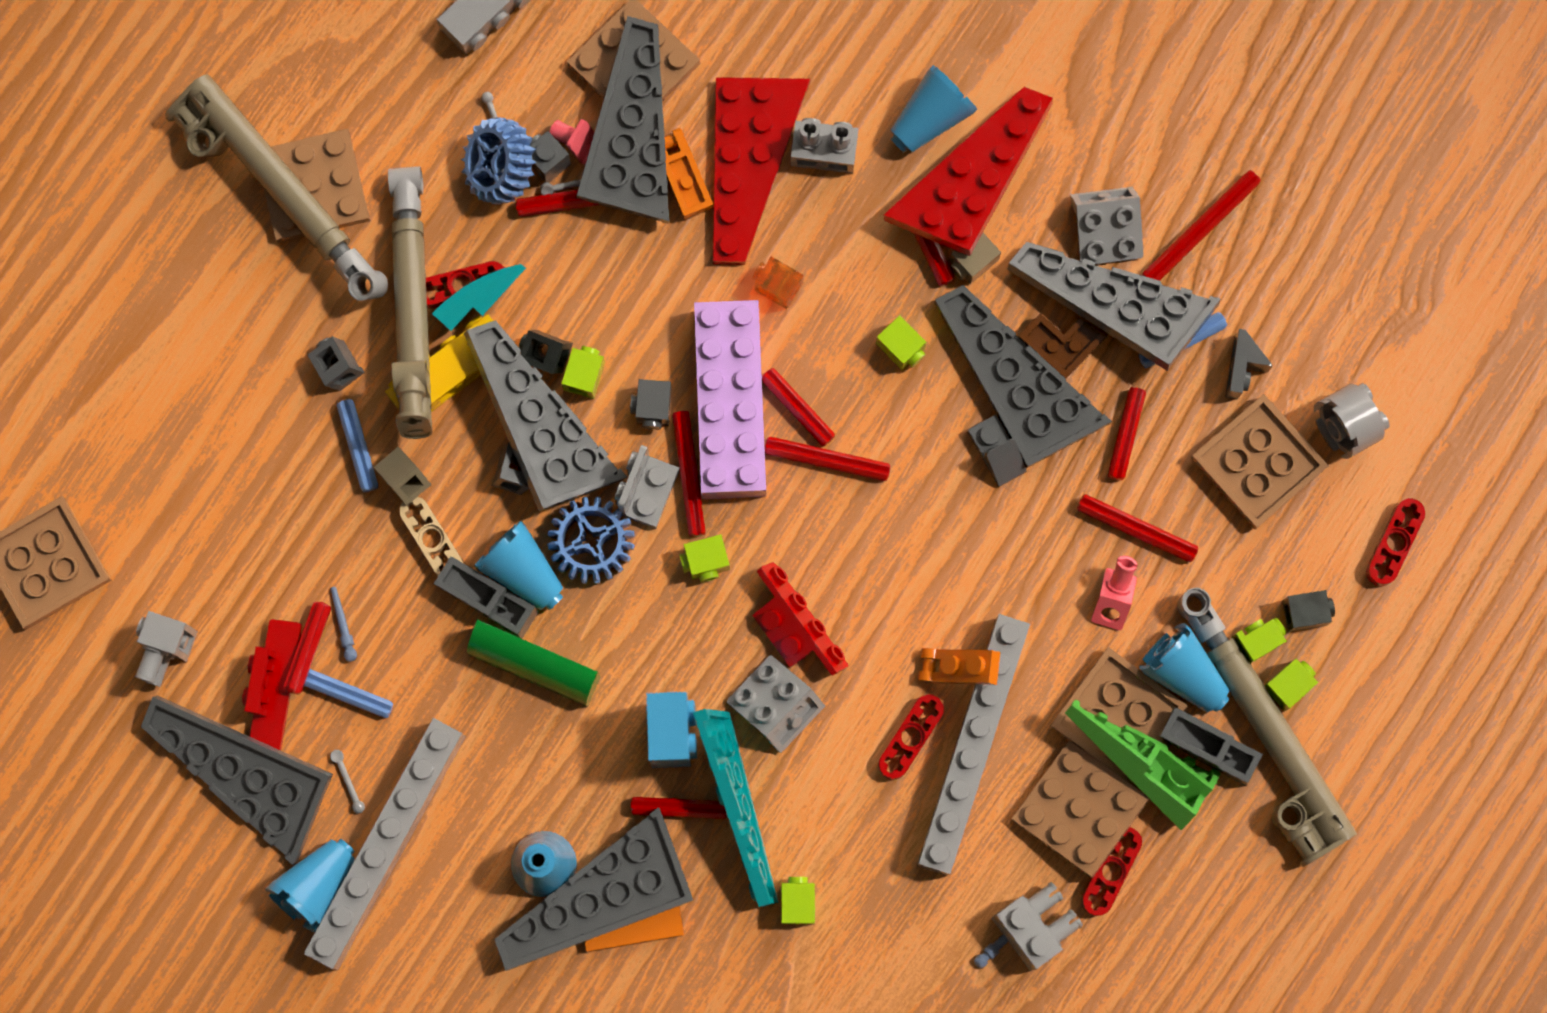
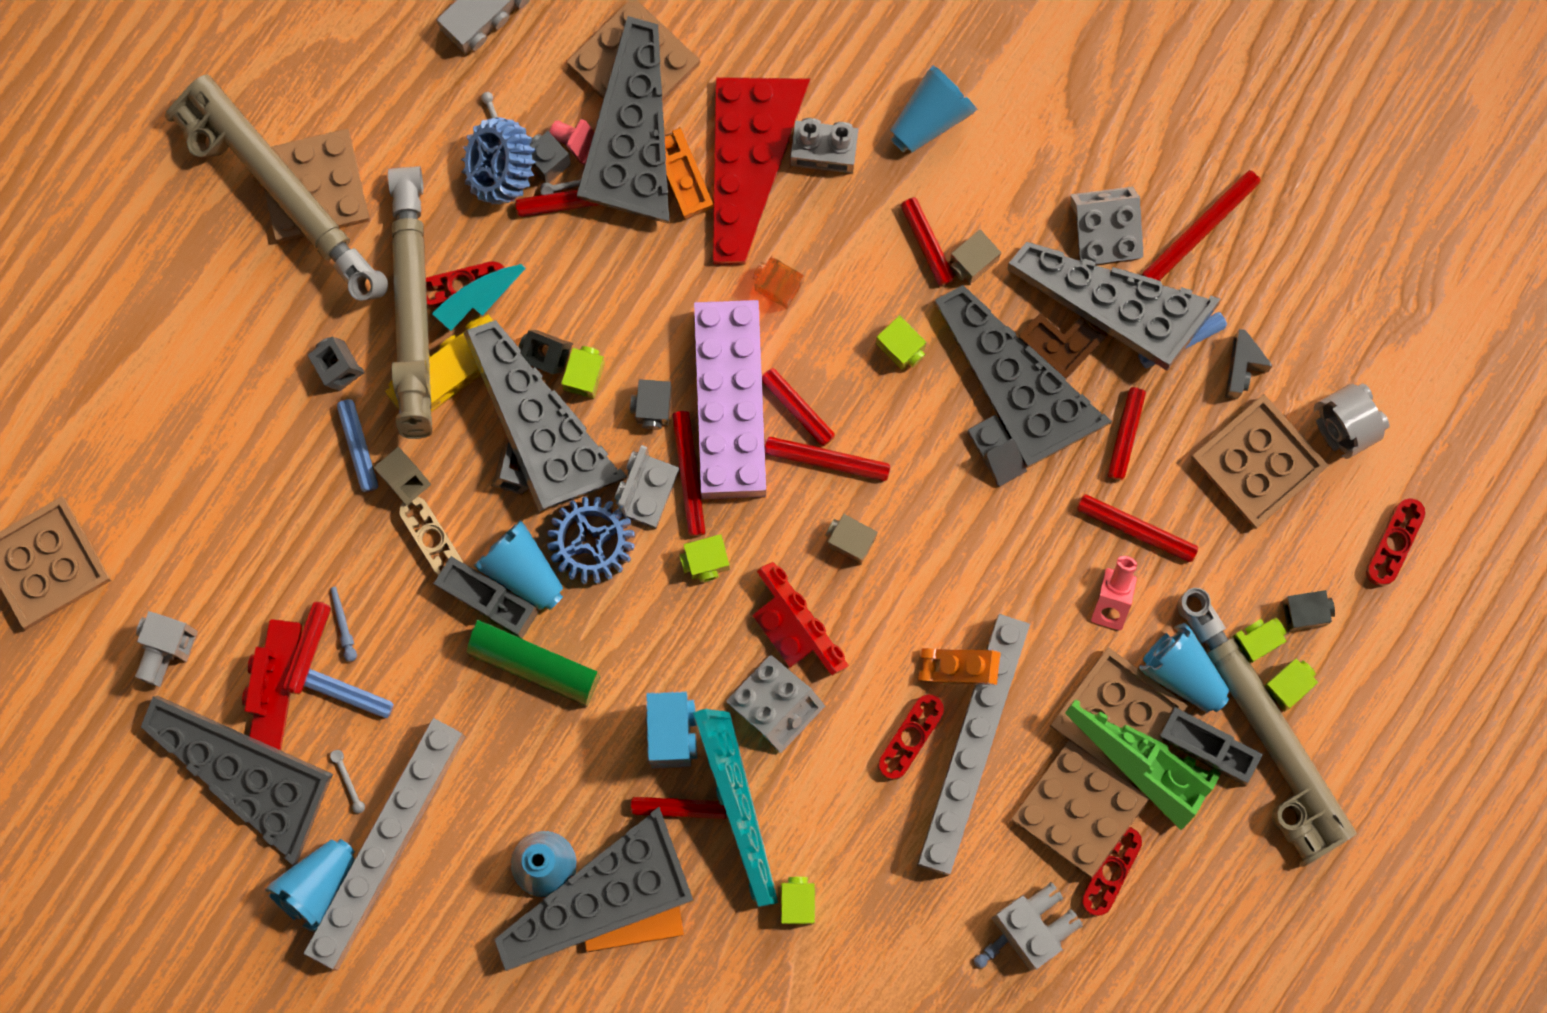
red wing [883,87,1053,256] -> none
none -> dark tan brick [825,514,878,565]

